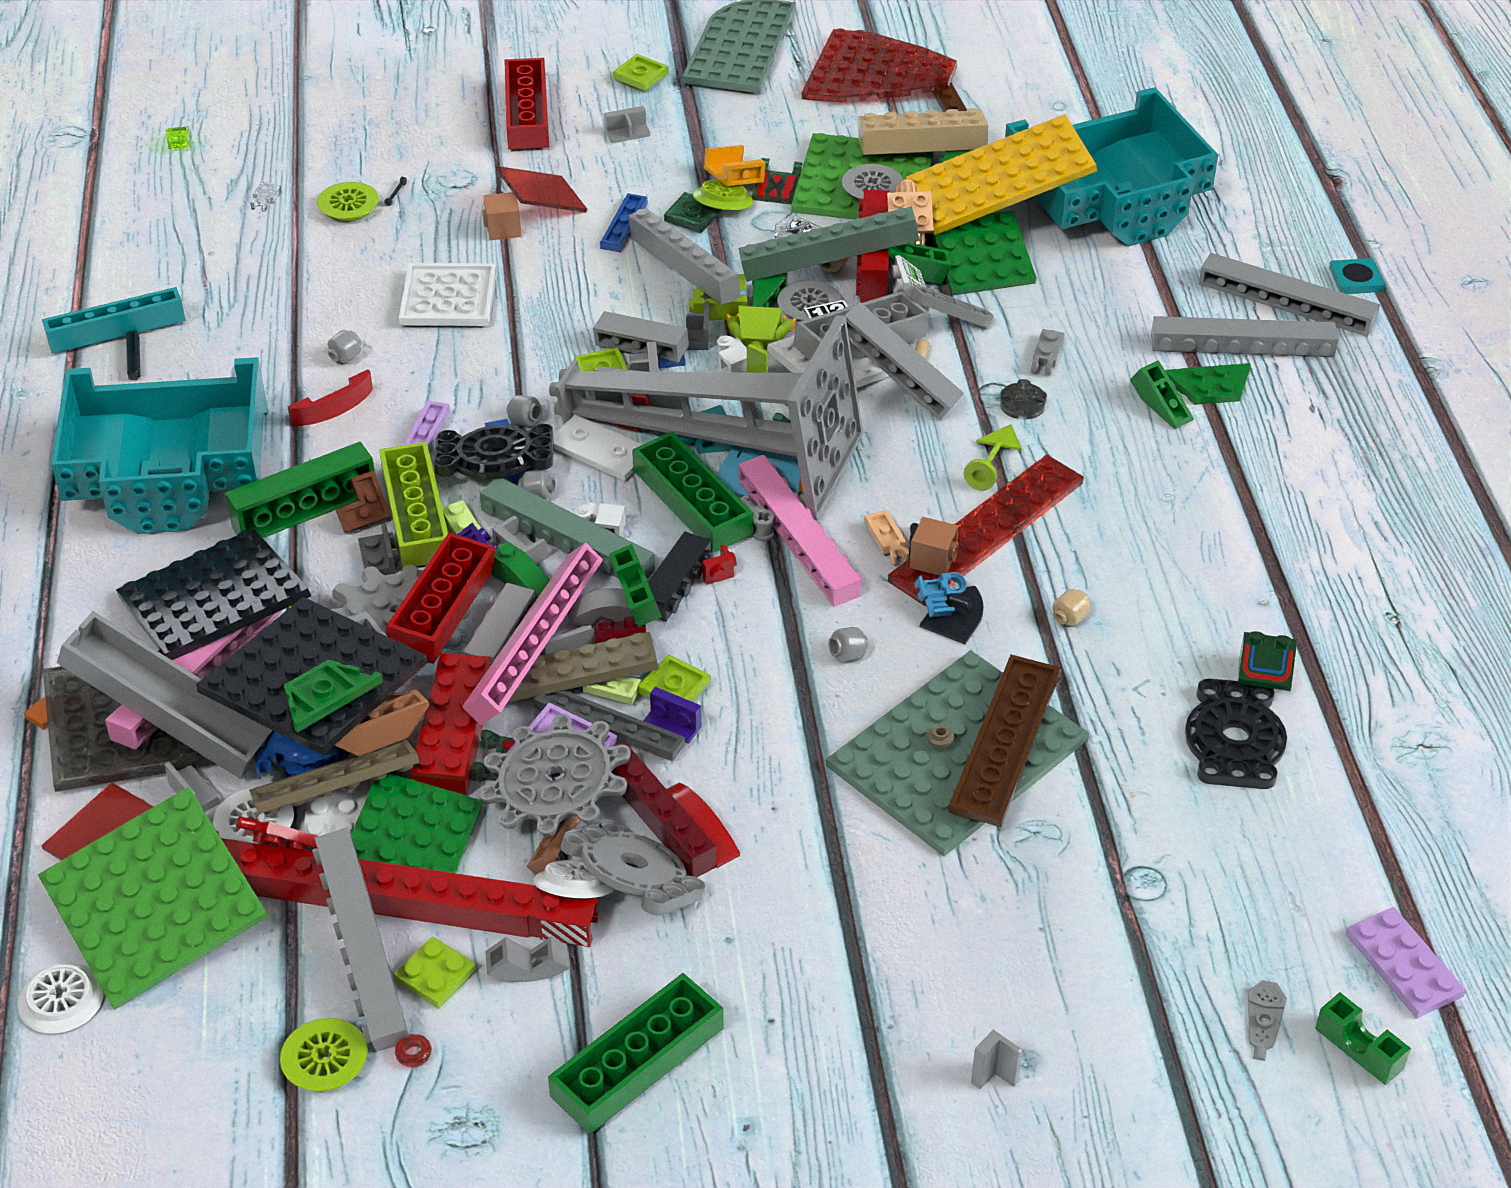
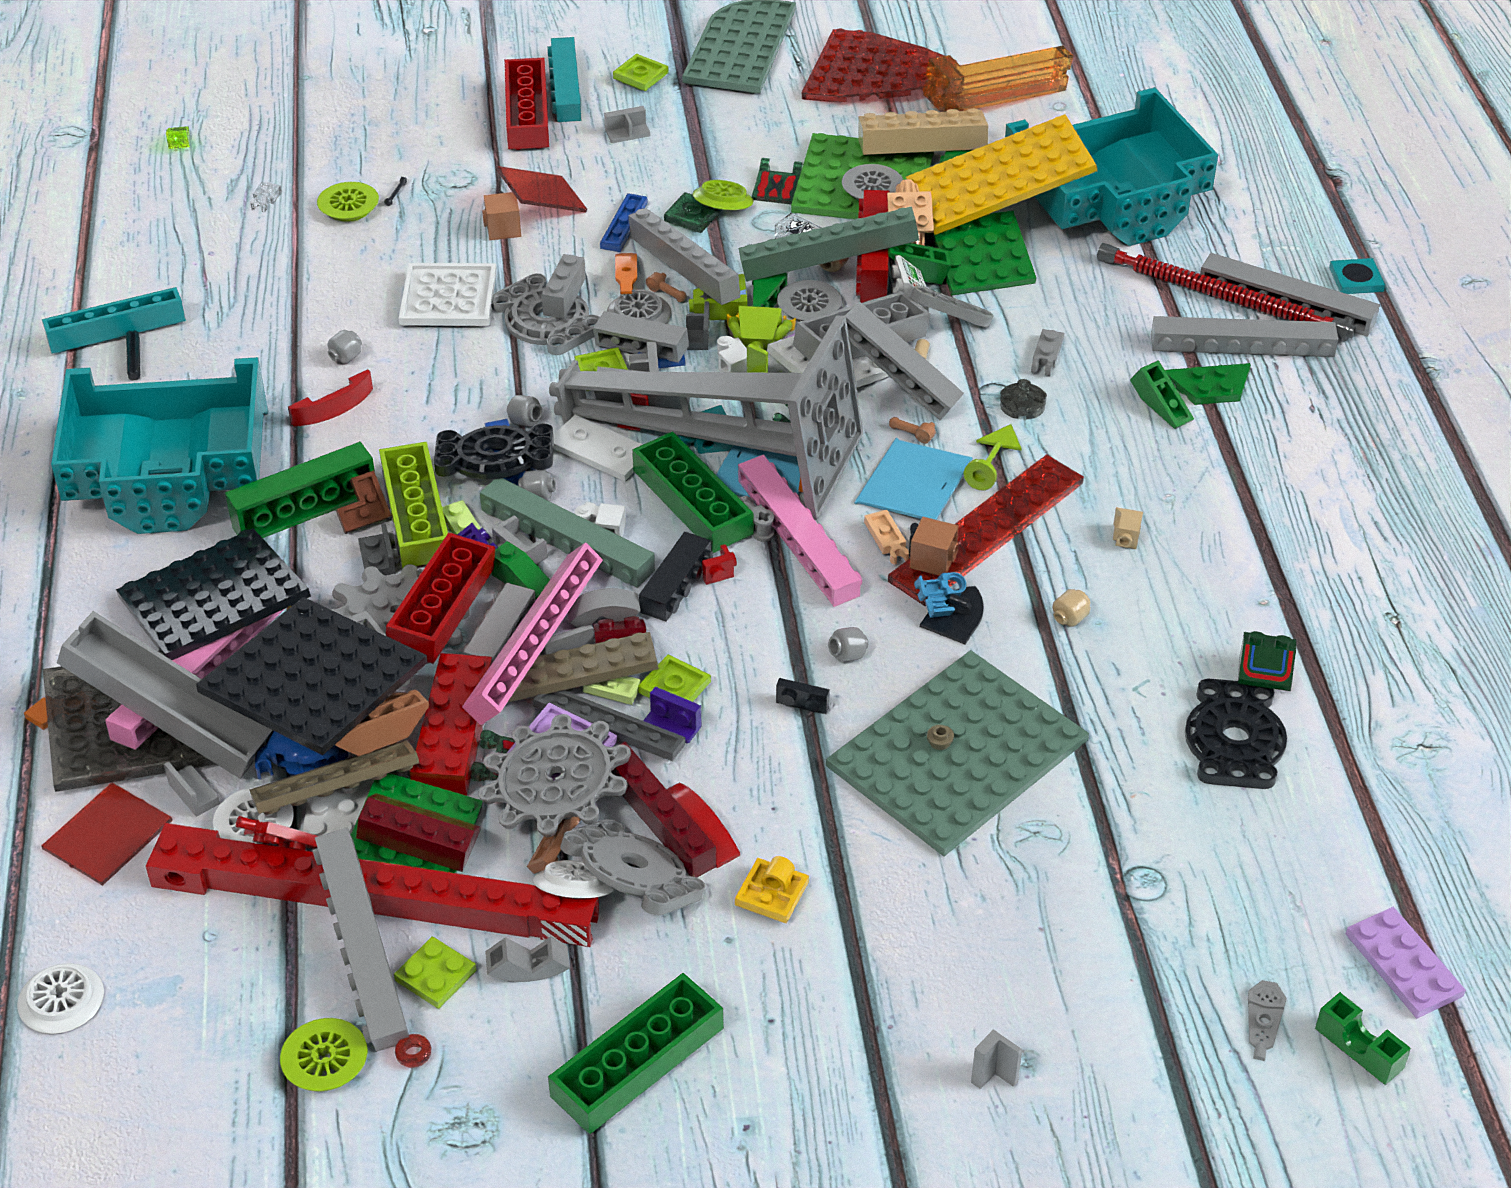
bright green plate [37,787,269,1010] -> none
green wing [284,660,383,732] -> none
lavender plate [404,400,450,451] -> none
green arch [609,544,662,627] -> none
light orange panel [704,145,766,186] -> none
sticker [804,300,848,318] -> none
reddish brown plate [948,654,1061,827] -> none
none -> dark red slope [356,793,481,872]
none -> light grey piece [492,273,600,355]
none -> light grey brick [542,254,586,319]
none -> teal brick [547,37,582,122]
none -> light grey piece [607,289,671,324]
none -> orange piece [615,253,637,294]
none -> nougat piece [646,272,687,302]
none -> yellow plate [735,856,809,924]
none -> black plate [776,678,830,714]
none -> medium azure piece [854,438,973,520]
none -> nougat piece [889,417,936,444]
none -> clear orange brick [923,45,1073,112]
none -> red hose [1097,243,1357,341]
none -> tan window [1113,507,1143,549]

